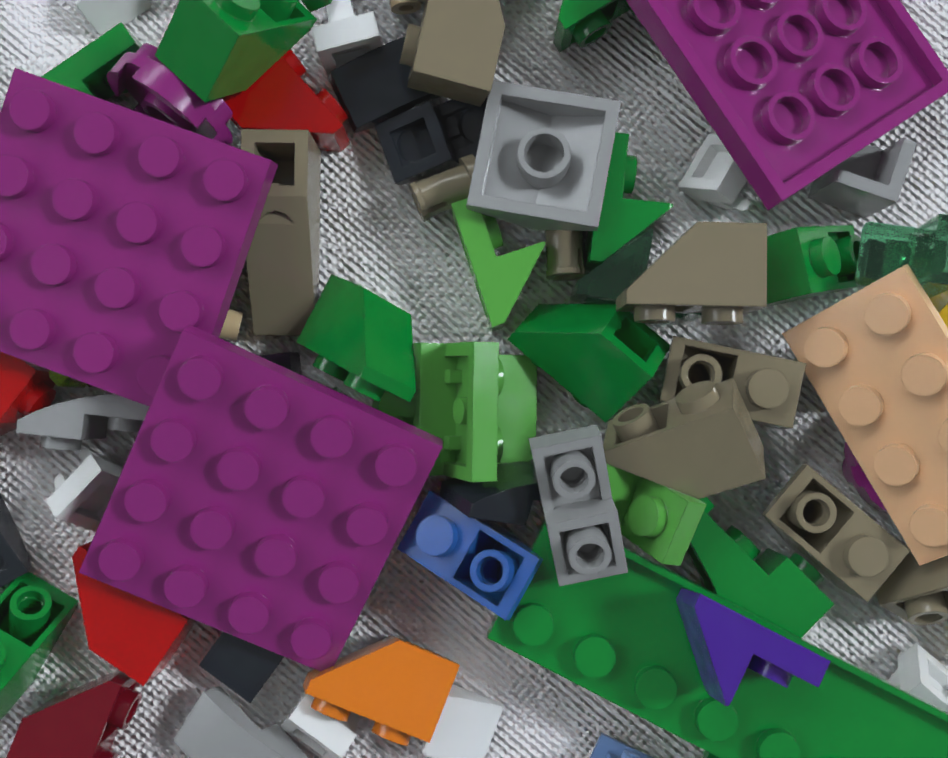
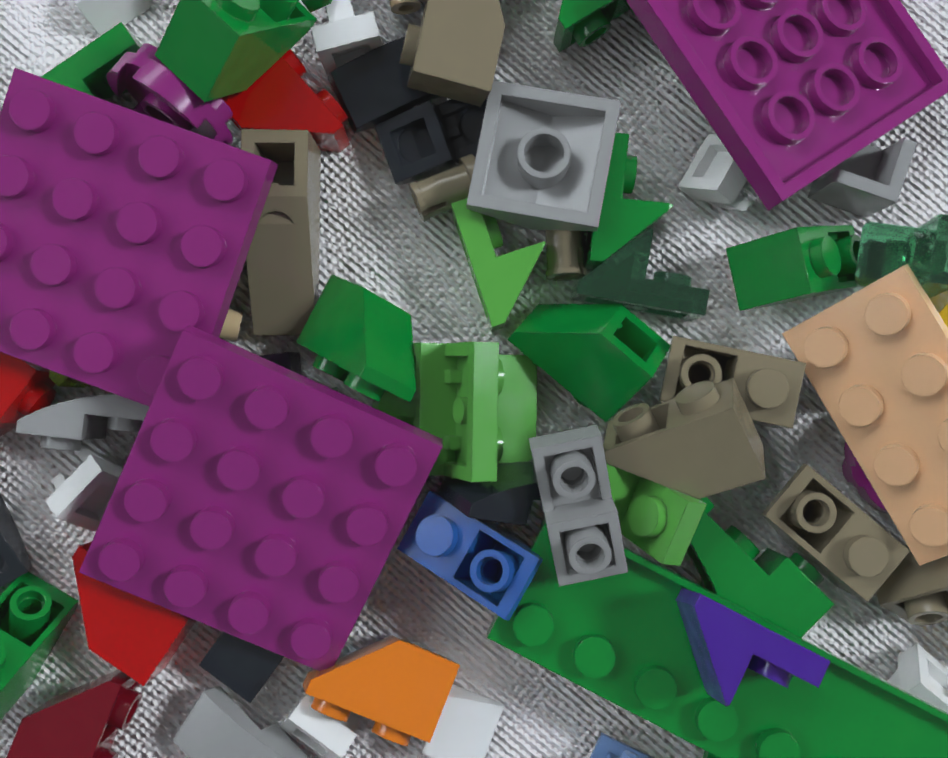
dark tan slope [616,222,767,325] -> none

